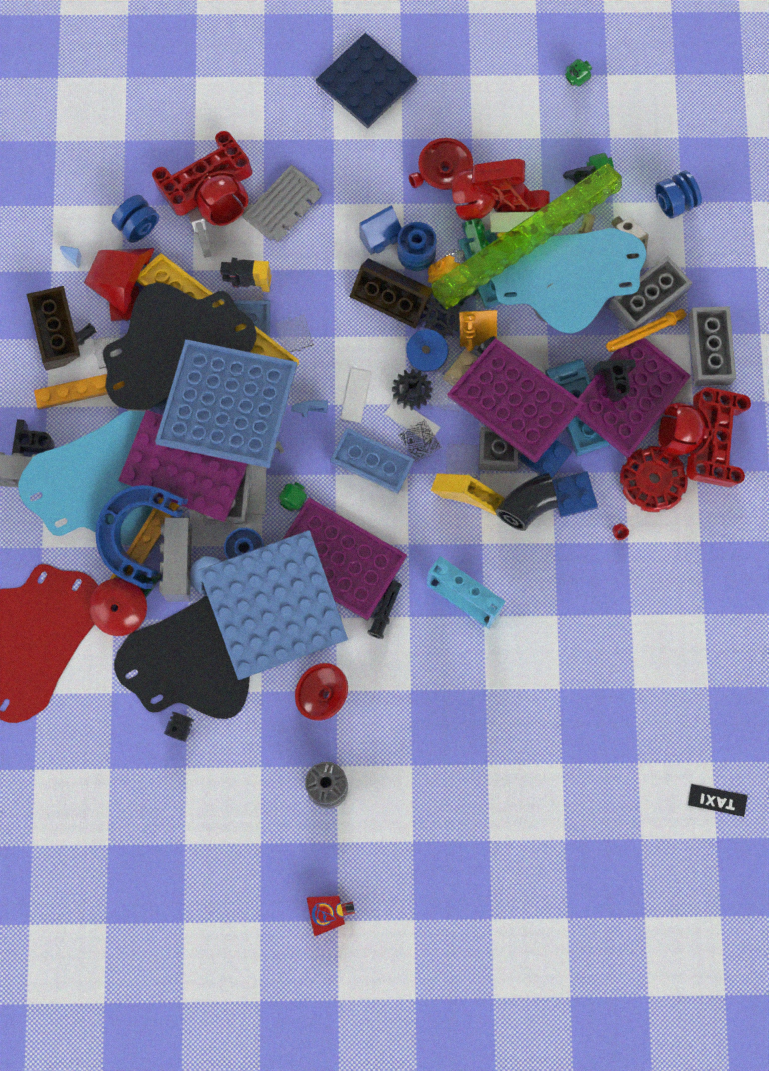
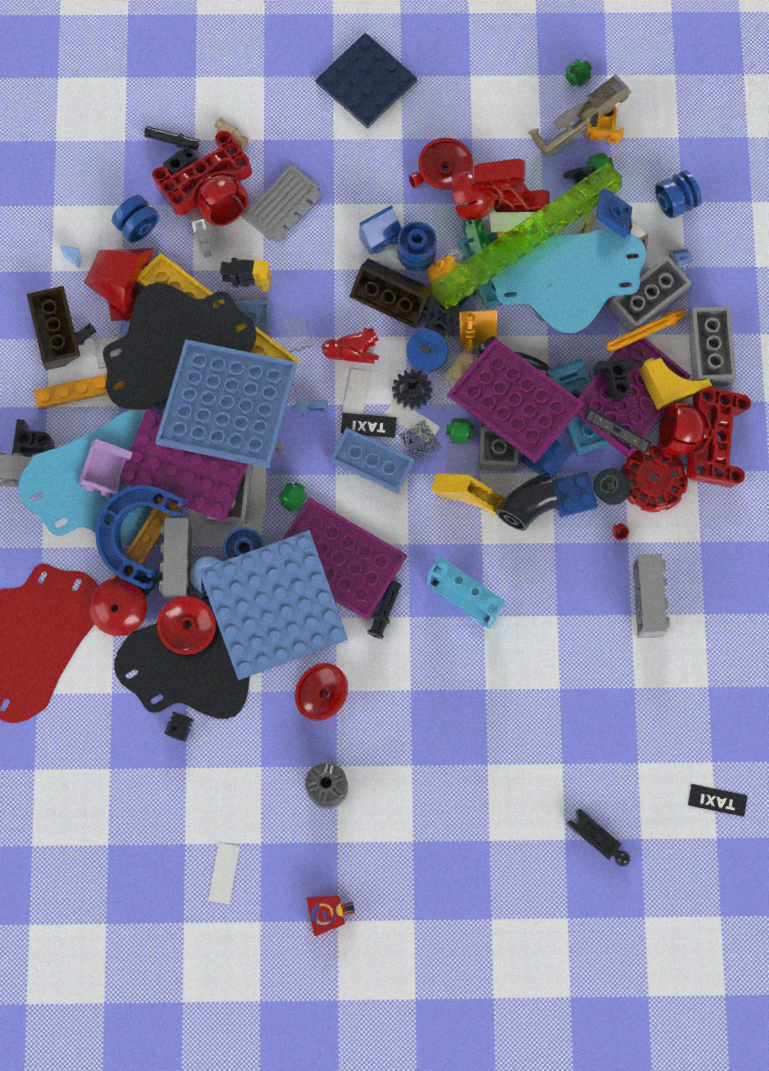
none -> lavender panel [78,439,133,499]
none -> black pin [144,126,200,151]
none -> red dish [157,596,216,655]
none -> black leg [163,147,198,176]
none -> white sticker [208,843,240,904]
none -> tan pin [214,117,250,148]
none -> red animal [322,327,379,364]
none -> black sticker [341,413,397,438]
none -> green head [446,418,474,443]
none -> black tyre [515,352,549,371]
none -> dark tan plate [528,74,631,156]
none -> black plate [566,808,630,867]
none -> sticker [584,408,651,454]
none -> light orange pin [585,105,624,143]
none -> black wheel [593,468,631,505]
none -> blue plate [596,188,632,237]
none -> light grey brick [632,554,670,638]
none -> yellow arch [638,358,712,410]
none -> medium blue slope [669,248,692,266]

